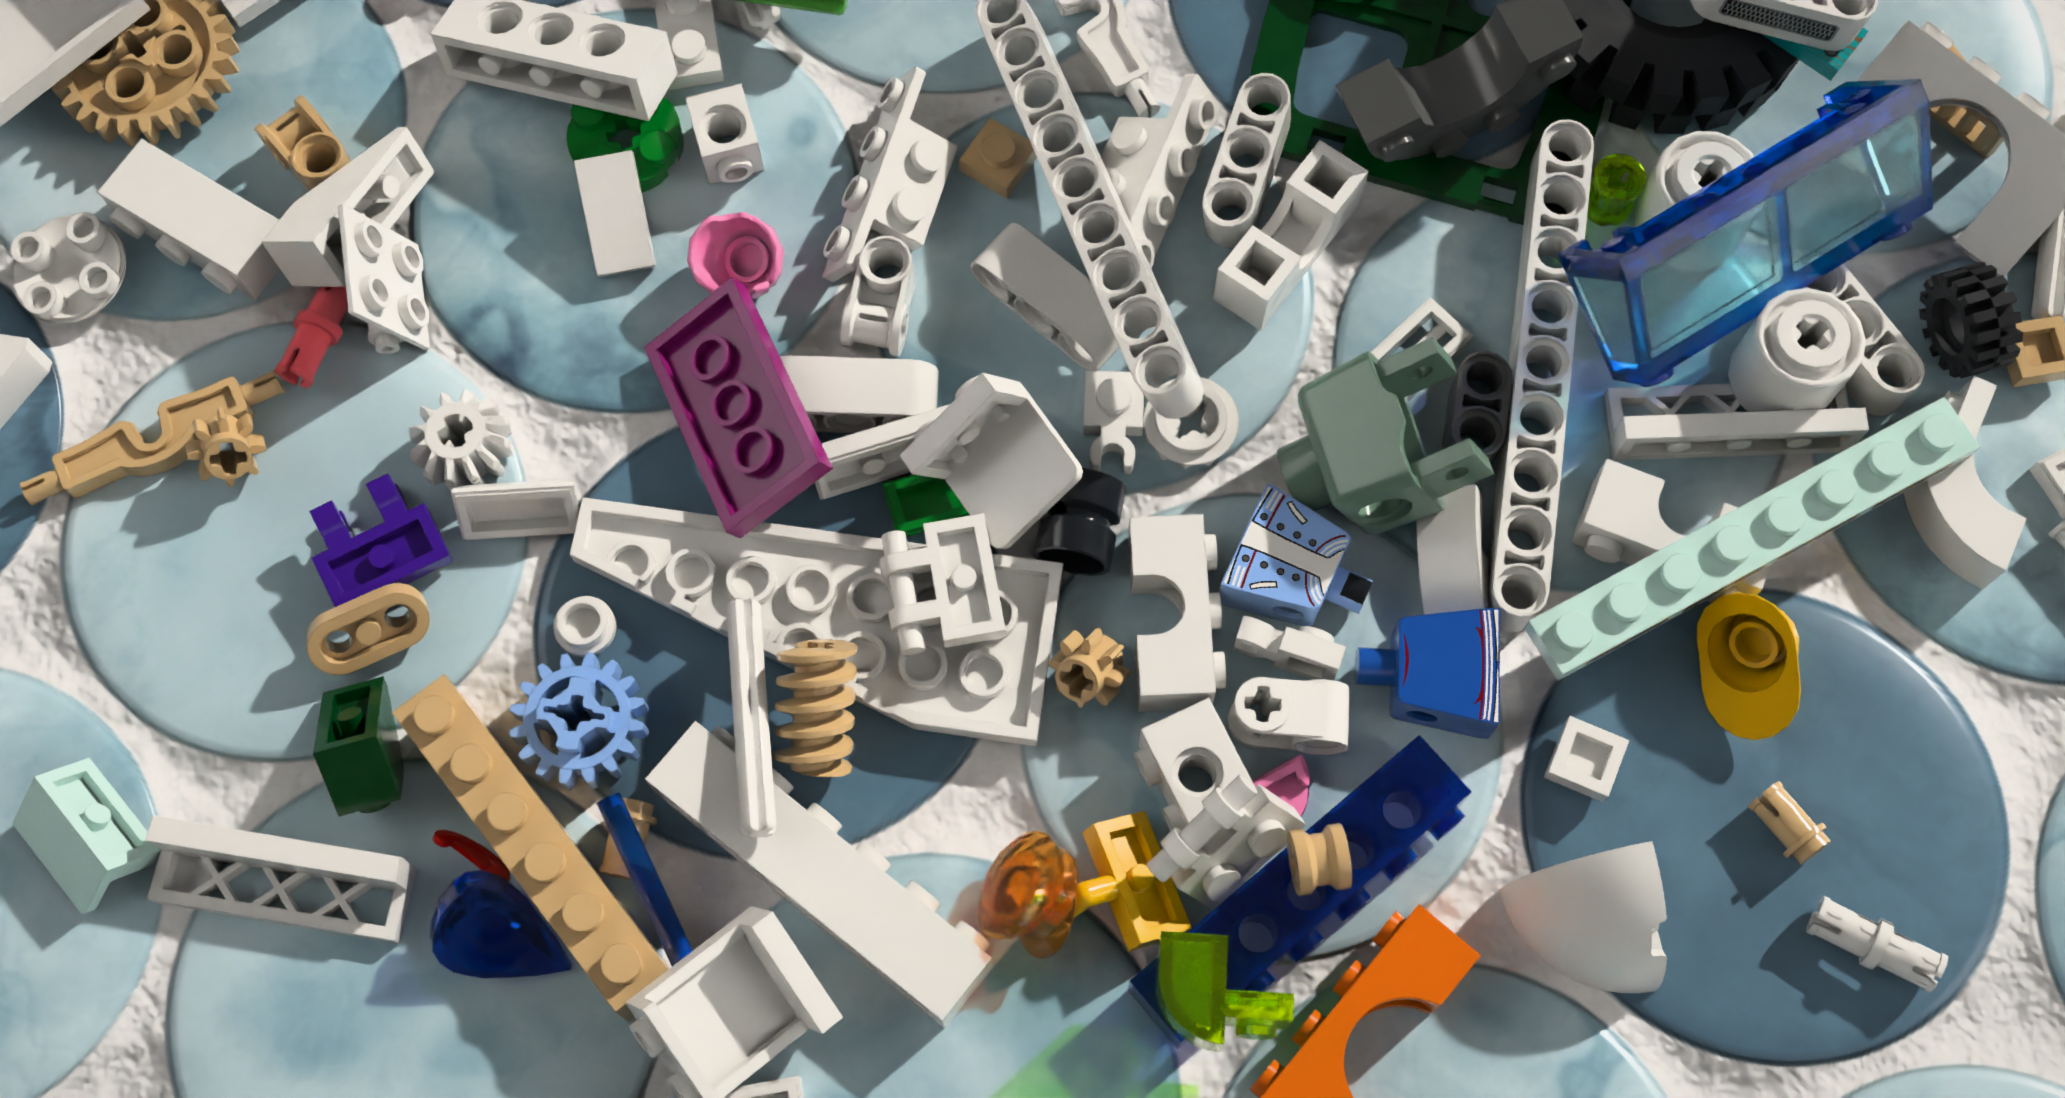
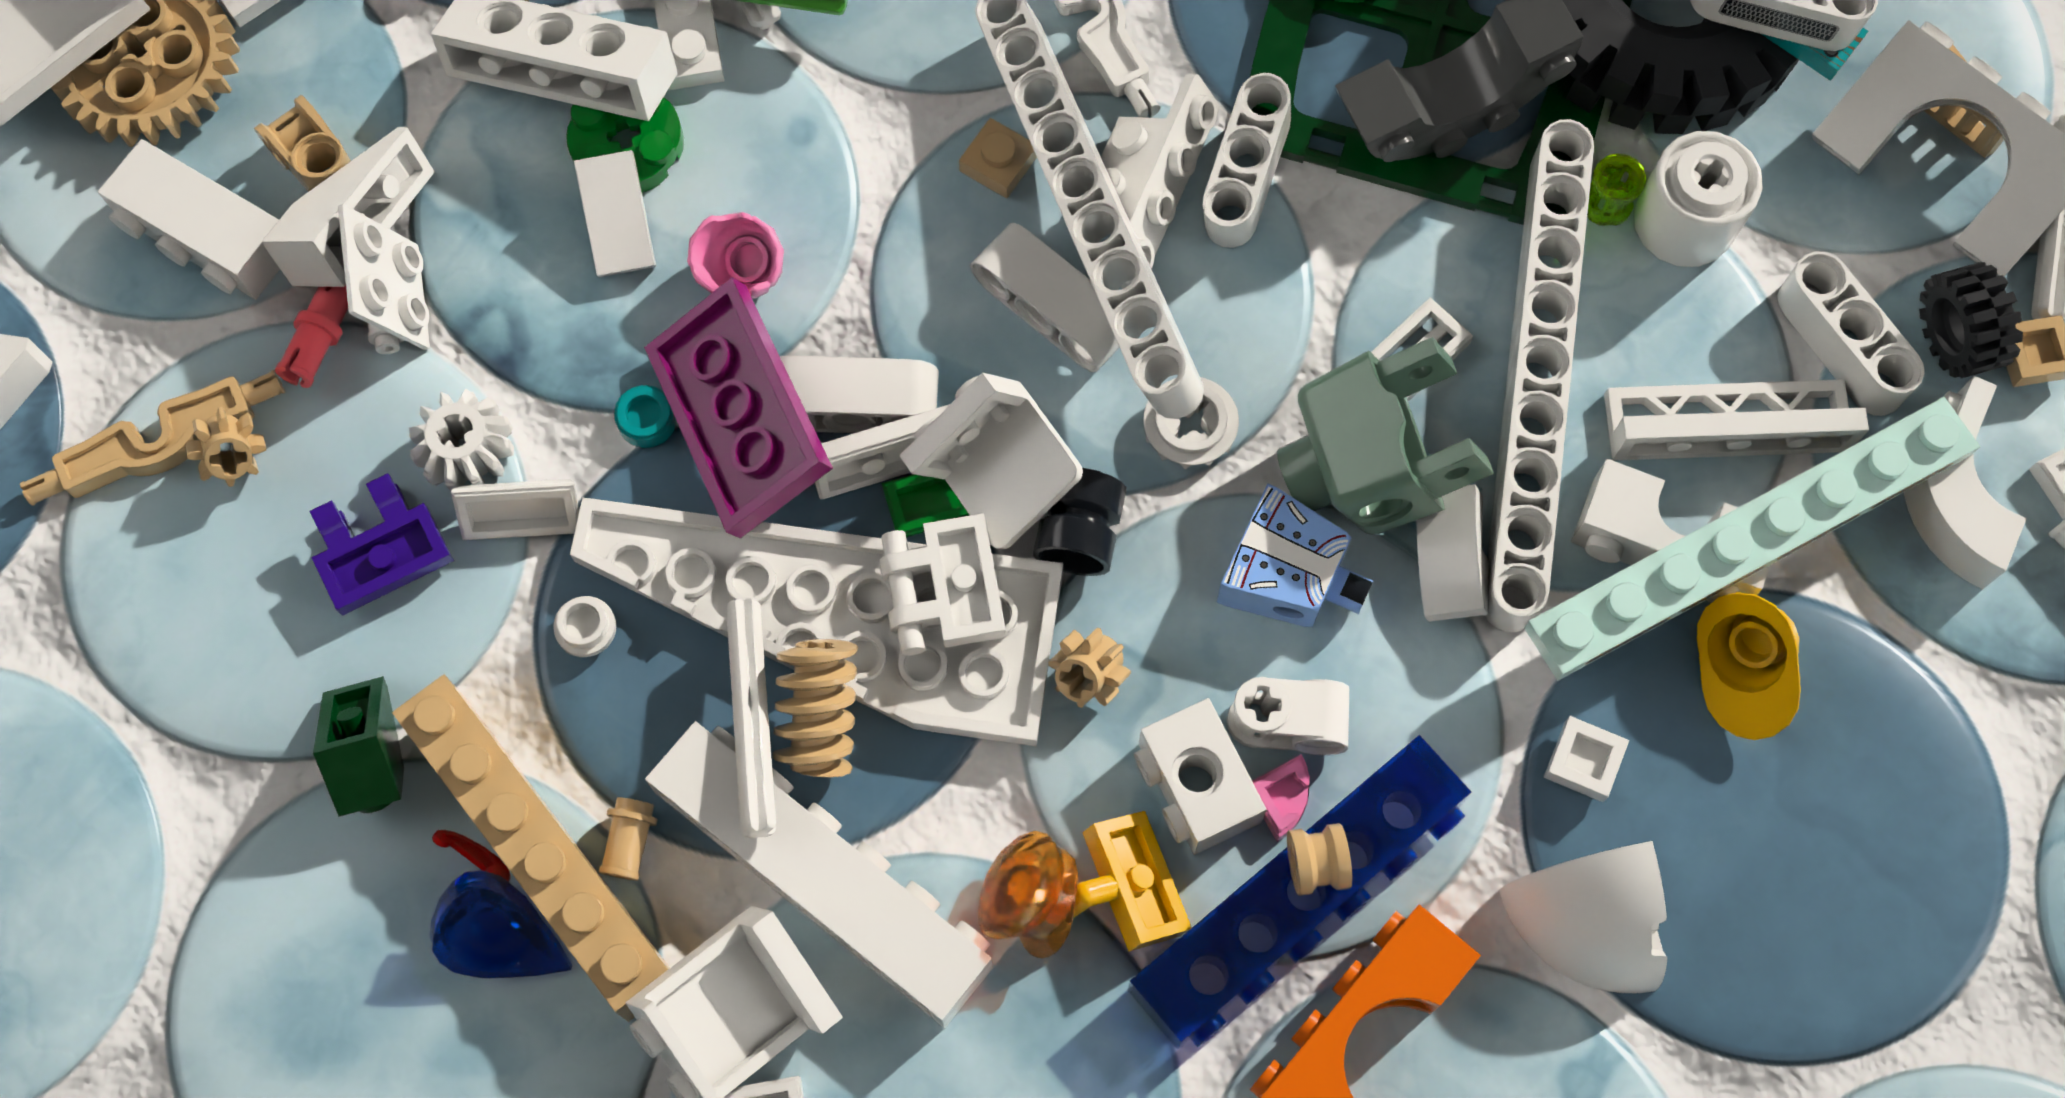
white dish [10,211,126,324] -> none
light aqua panel [13,758,161,914] -> none
white fence [145,815,418,944] -> none
tan plate [307,583,430,675] -> none
light blue gear [509,652,649,790] -> none
clear blue bar [596,792,693,966] -> none
white brick [685,84,764,185] -> none
white bracket [822,66,958,282] -> none
white piece [840,236,915,357] -> none
white plate [1083,370,1144,475] -> none
white arch [1127,514,1226,712] -> none
white plate [1147,774,1306,911] -> none
clear neon green brick [1156,931,1294,1052] -> none
white arch [1213,140,1369,331] -> none
white plate [1233,616,1346,680] -> none
blue torso [1355,608,1500,739] -> none
dark grey beam [1442,351,1512,466] -> none
windscreen [1557,79,1933,387] -> none
white piece [1728,288,1866,412] -> none
tan pin [1748,781,1831,865] -> none
white pin [1806,896,1948,993] -> none
none -> teal tile [614,385,676,448]

